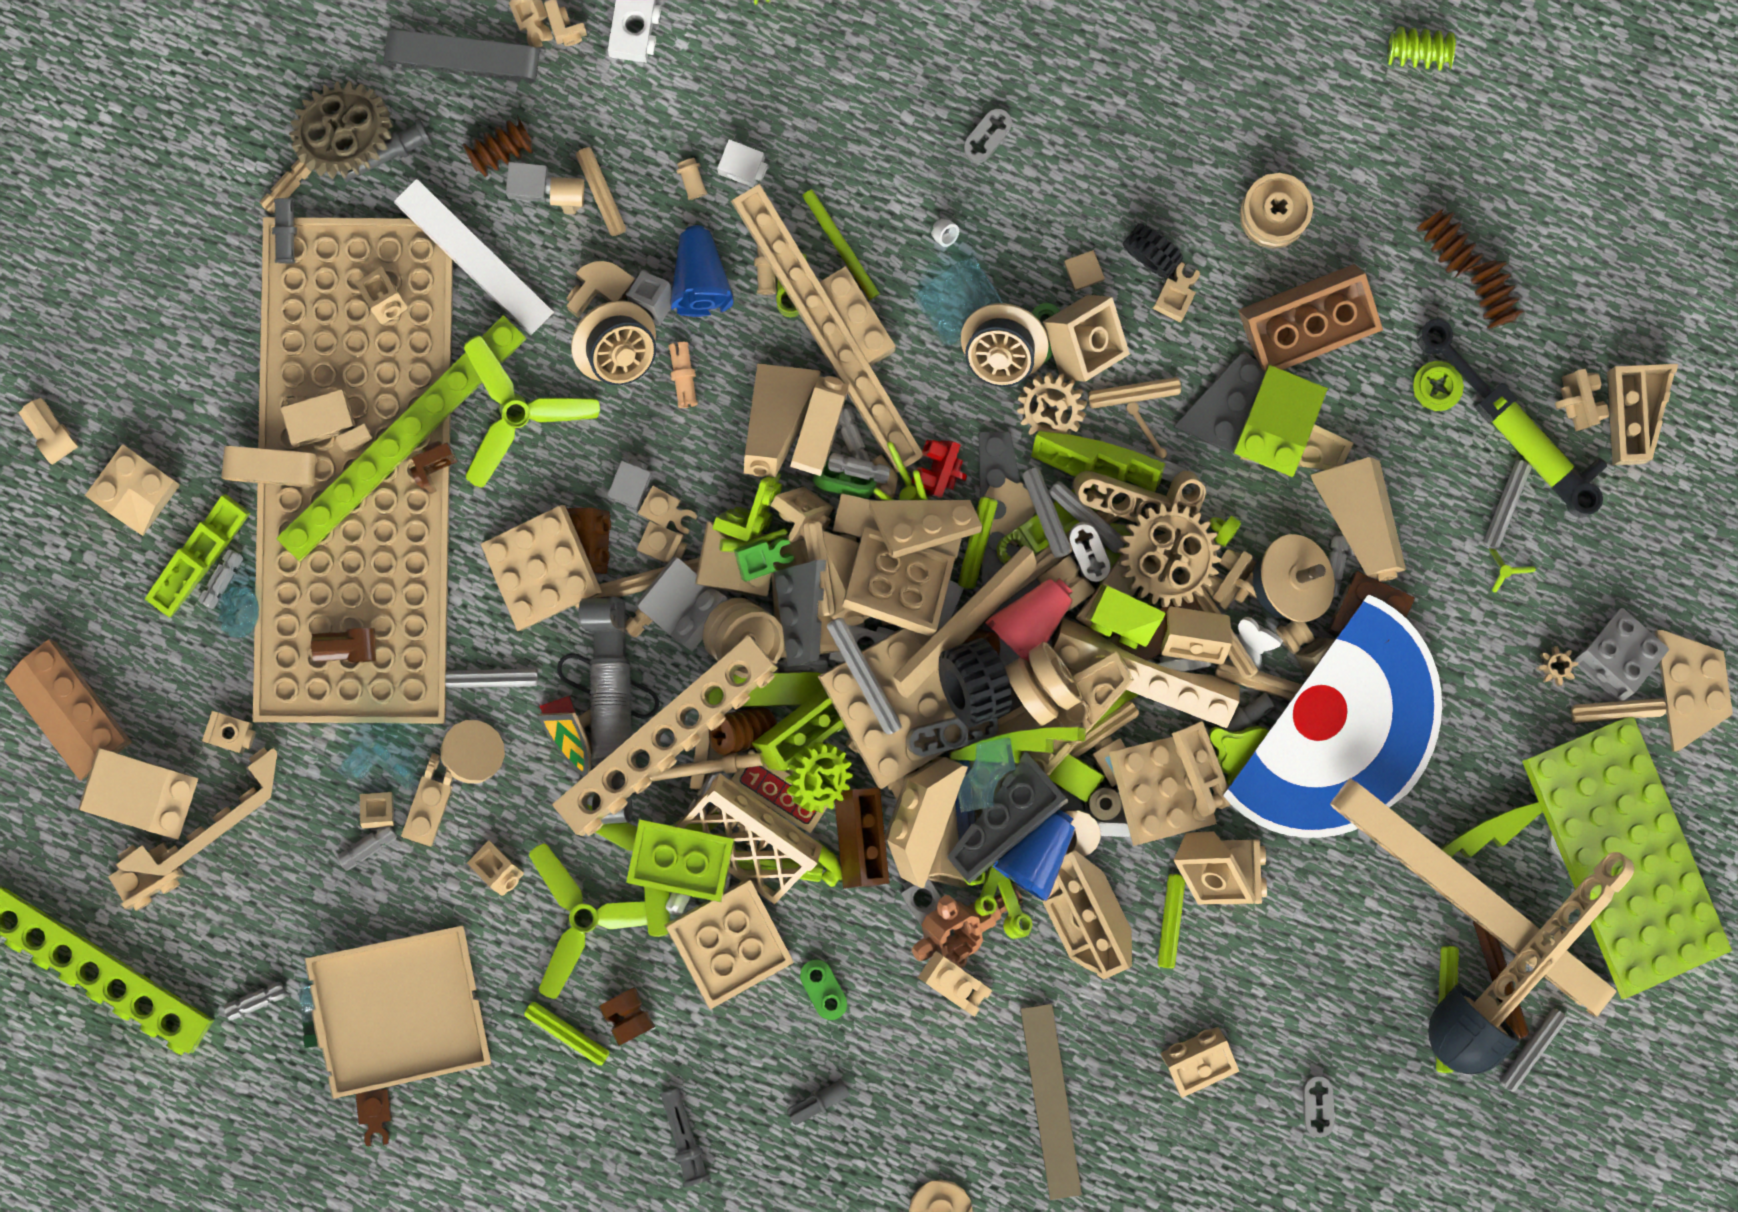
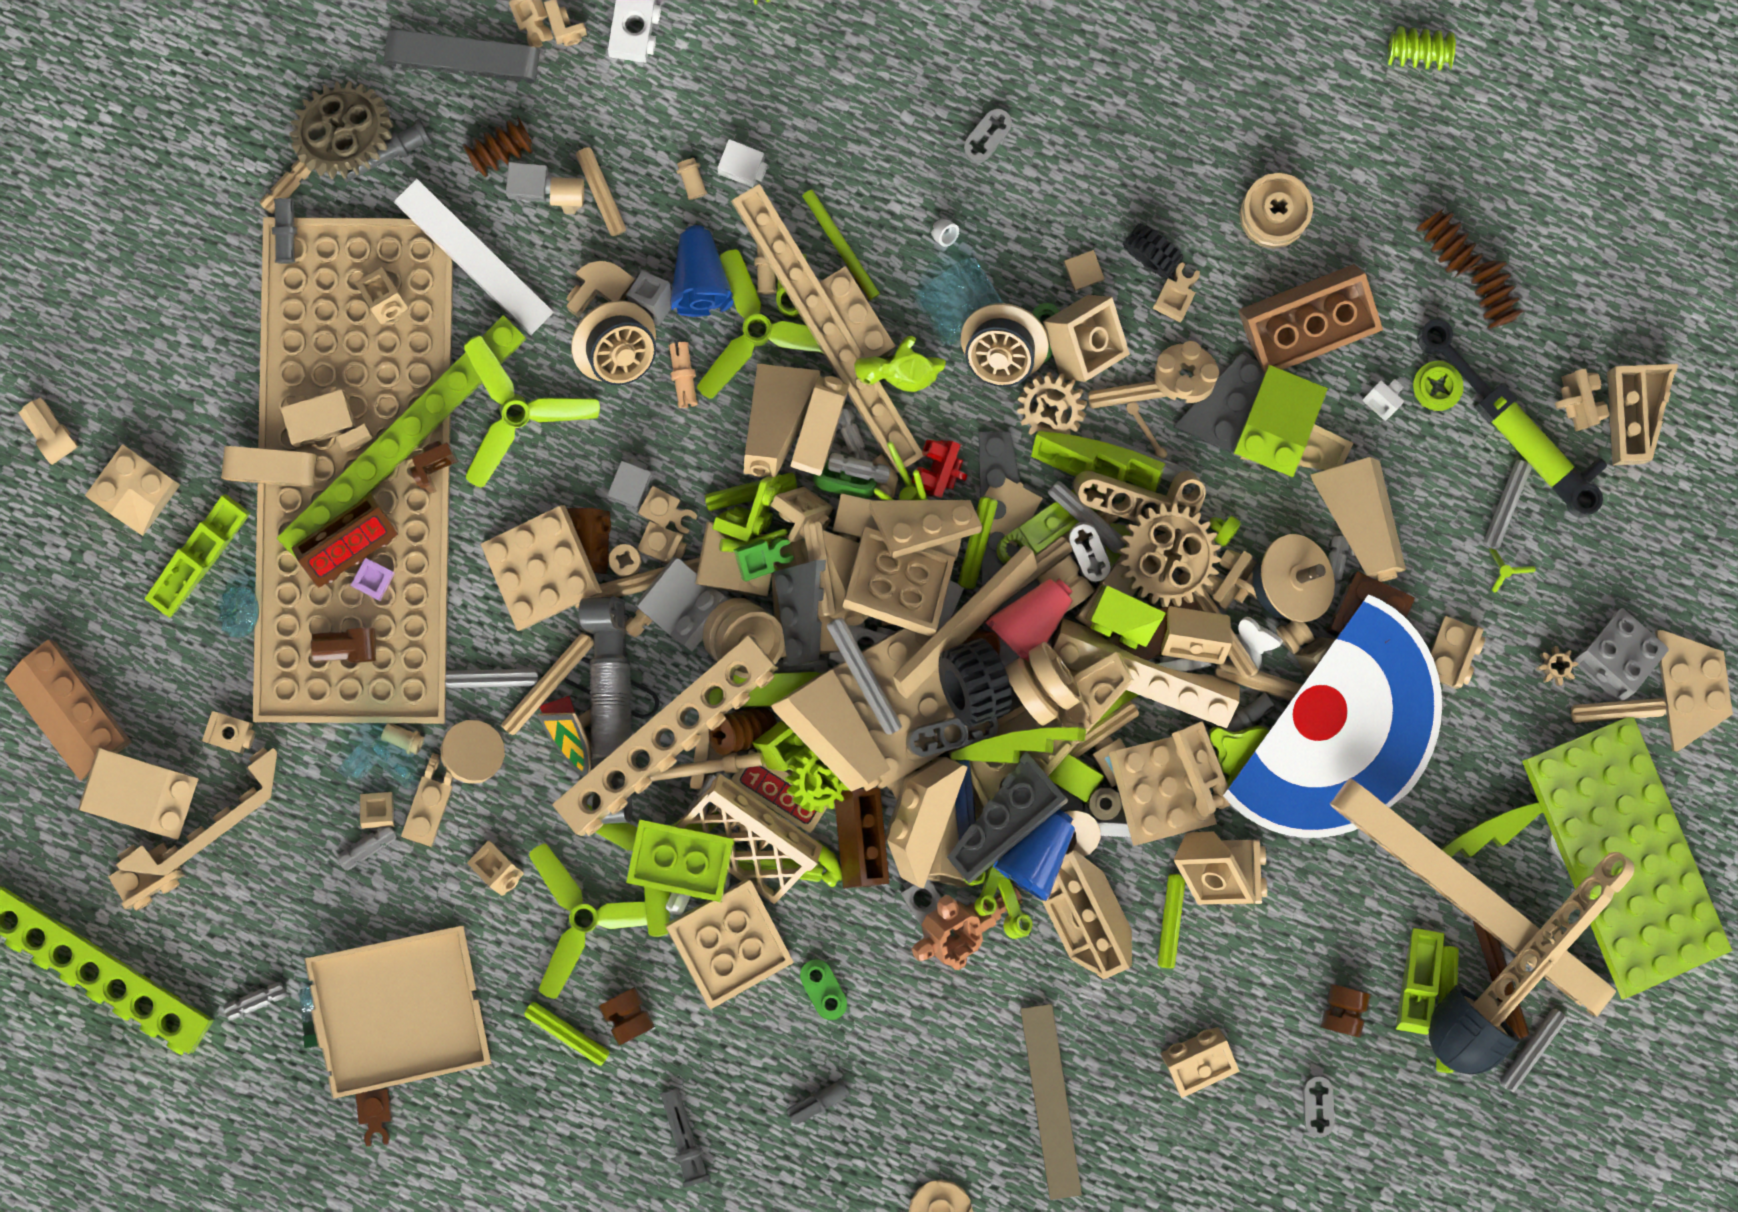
light grey axle [198,549,244,609] -> none
tan plate [918,951,993,1017] -> none
clear light blue tile [958,738,1016,812] -> none
light grey axle [1023,468,1071,558] -> none
none -> reddish brown brick [291,494,398,589]
none -> lavender tile [351,558,395,601]
none -> tan pin [381,723,424,755]
none -> tan axle [501,632,594,735]
none -> tan wheel [609,544,642,577]
none -> lime piece [697,249,823,399]
none -> lime axle [705,473,797,511]
none -> tan slope [771,669,891,792]
none -> lime animal [854,336,946,392]
none -> tan plate [1154,341,1219,403]
none -> reddish brown wheel [1320,984,1371,1038]
none -> white tile [1362,379,1404,421]
none -> lime slope [1396,928,1444,1035]
none -> tan bracket [1430,616,1485,689]

